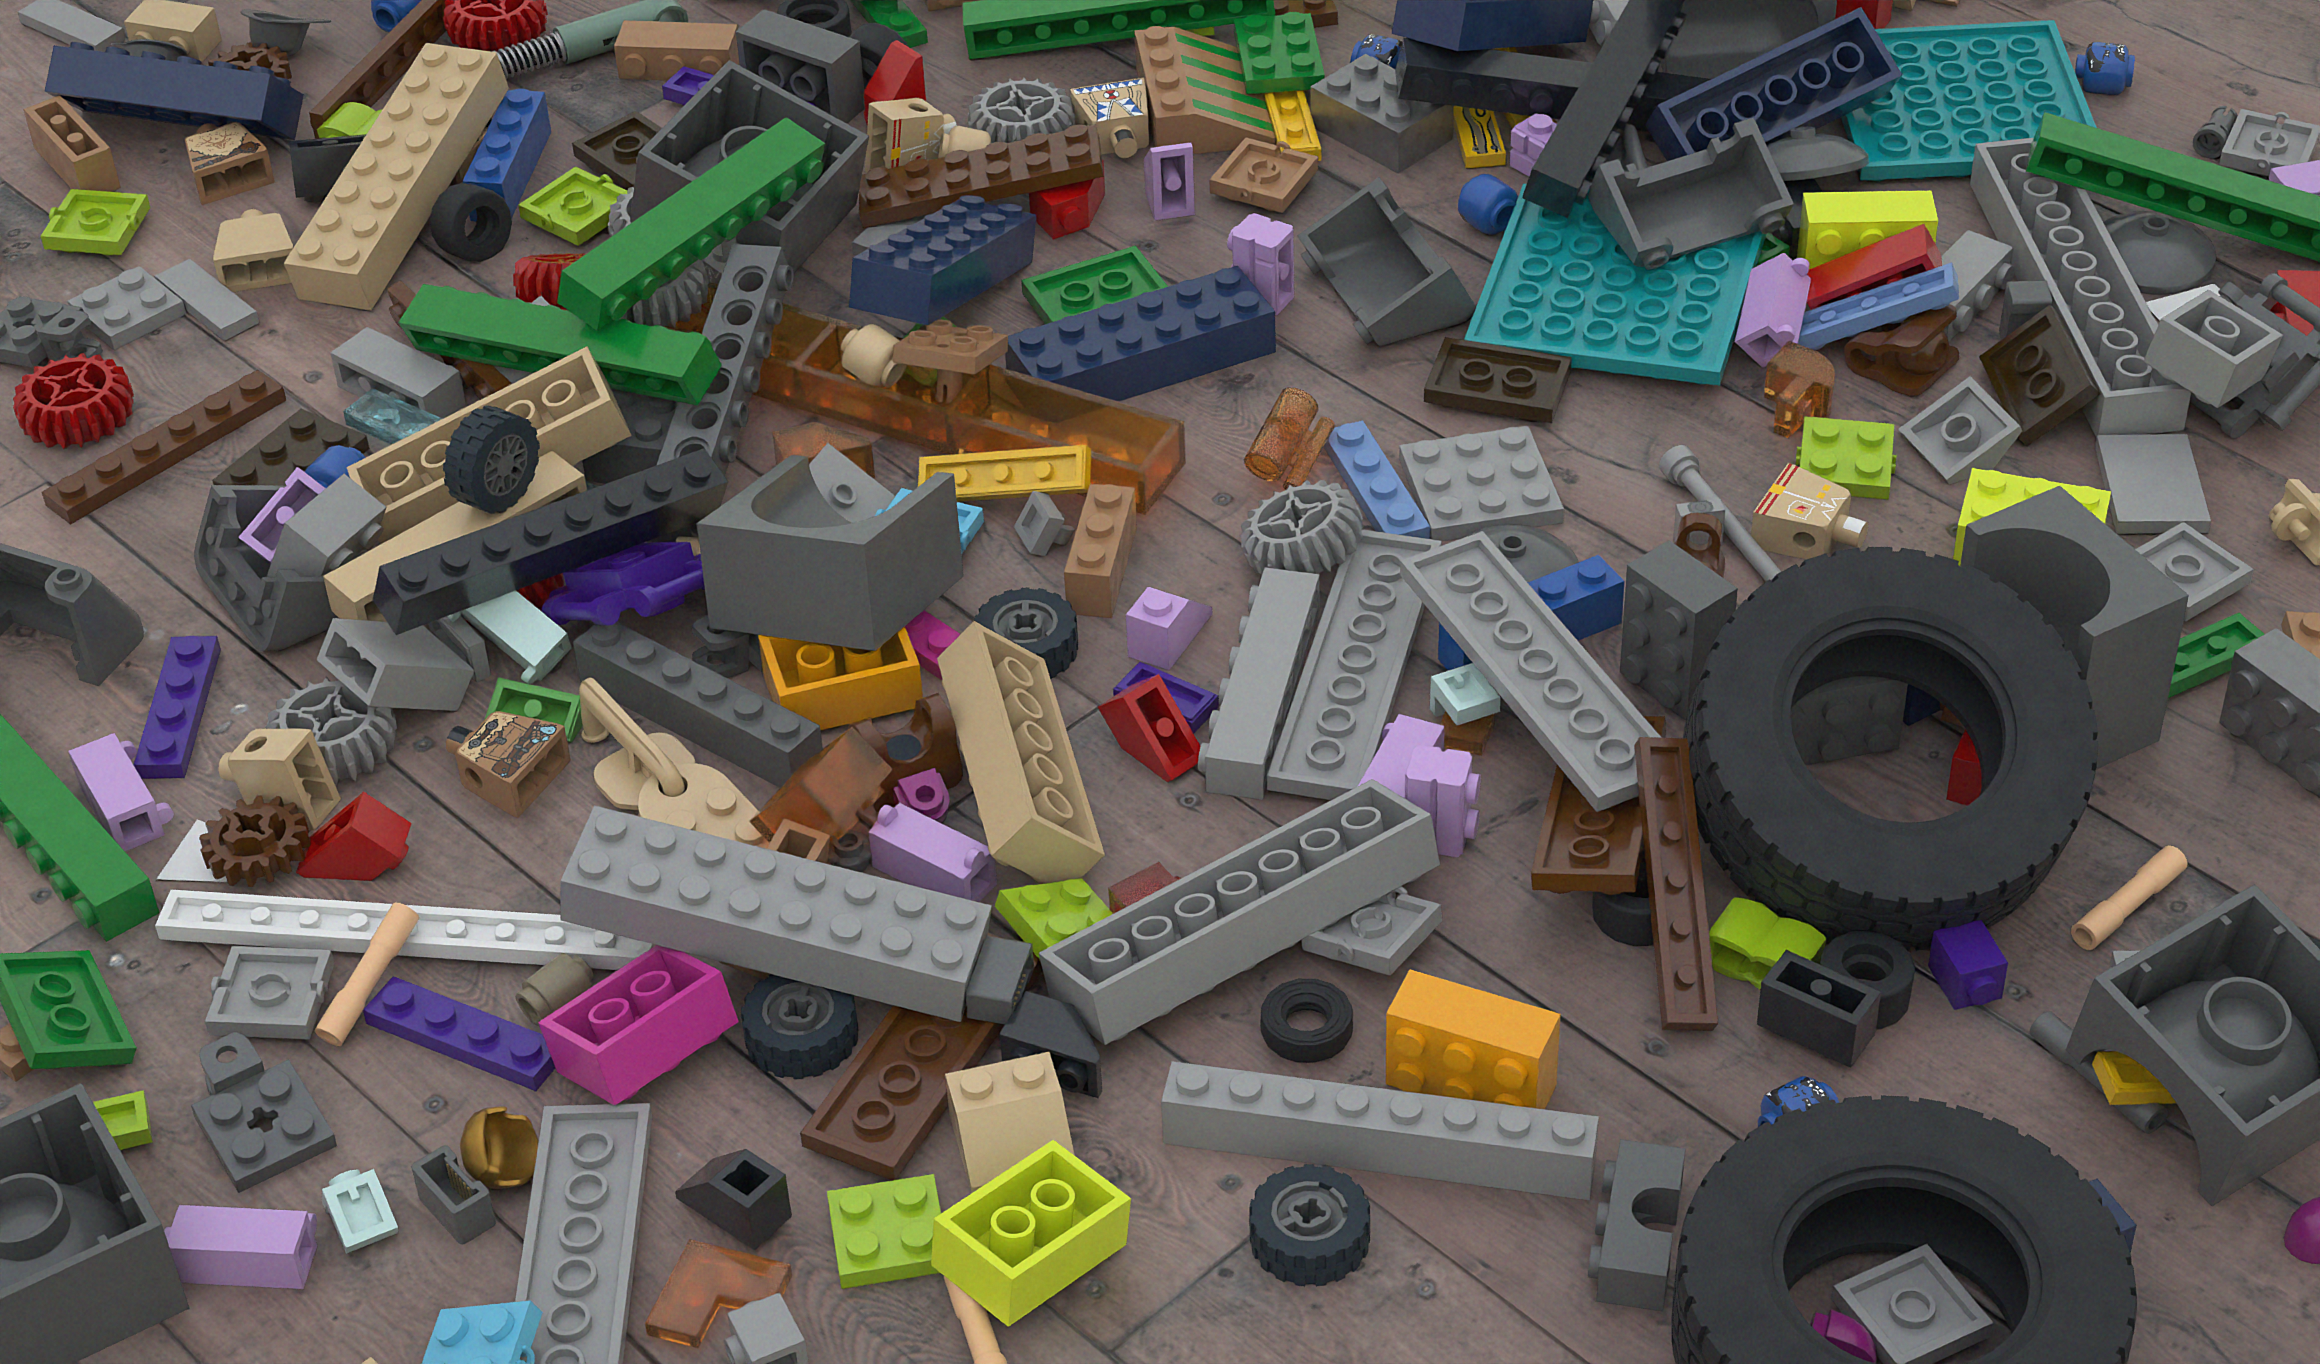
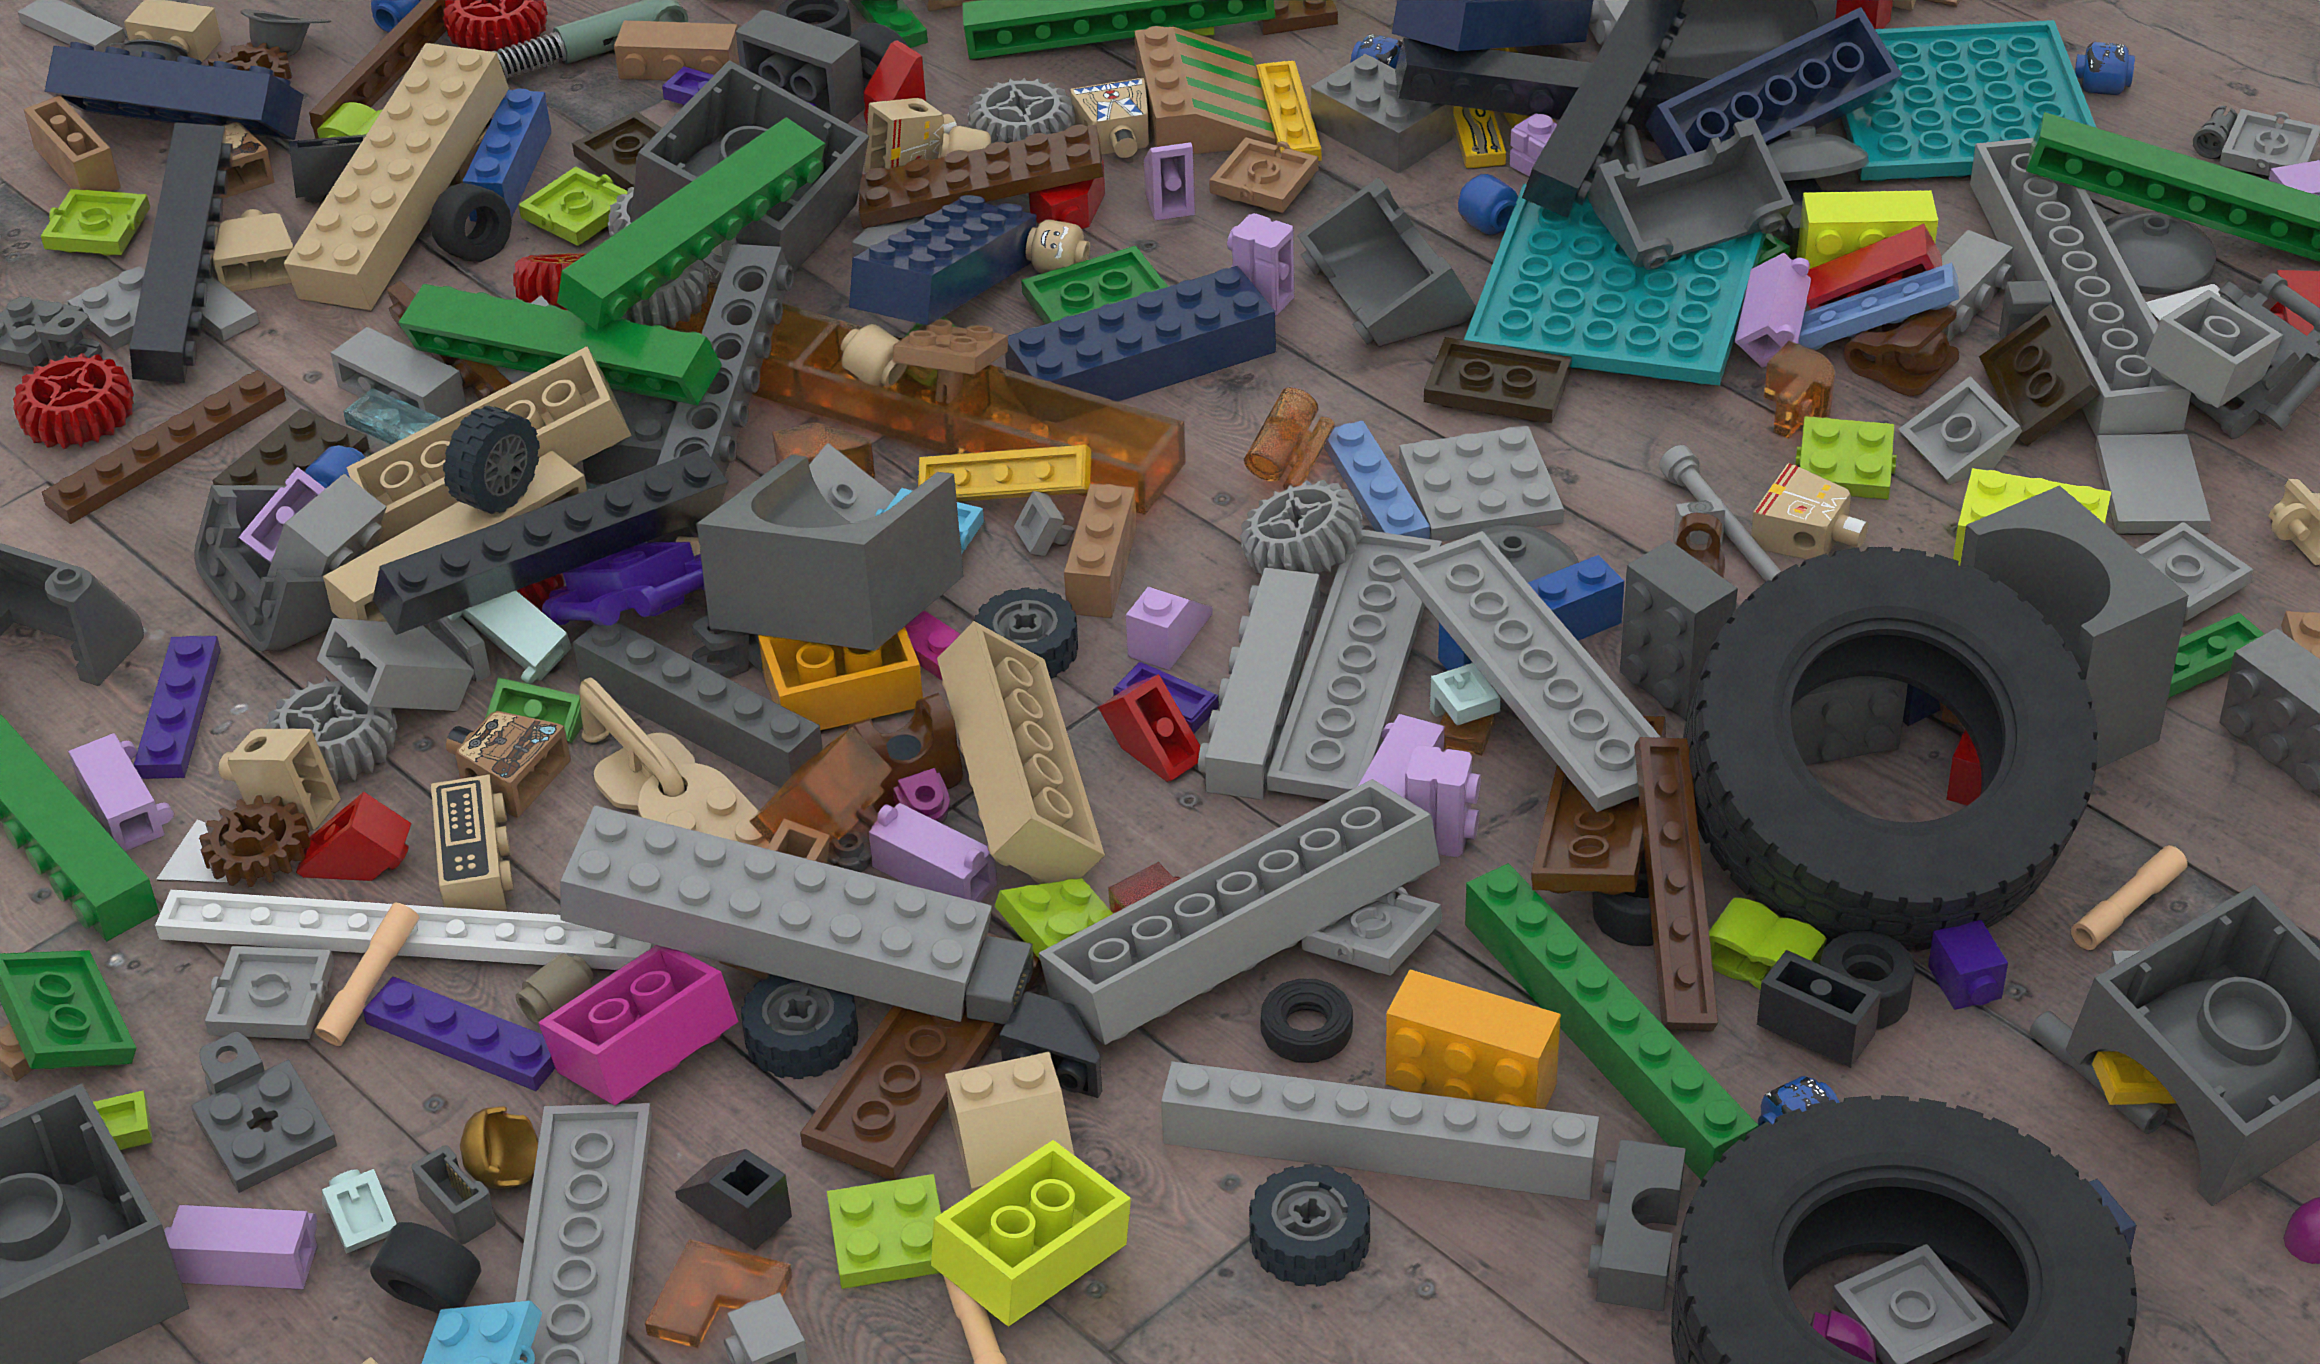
green plate [1234,12,1325,94] -> none
none -> black brick [129,123,233,383]
none -> black tyre [370,1222,482,1314]
none -> tan brick [431,774,514,911]
none -> tan head [1026,219,1090,273]
none -> green brick [1465,863,1759,1181]

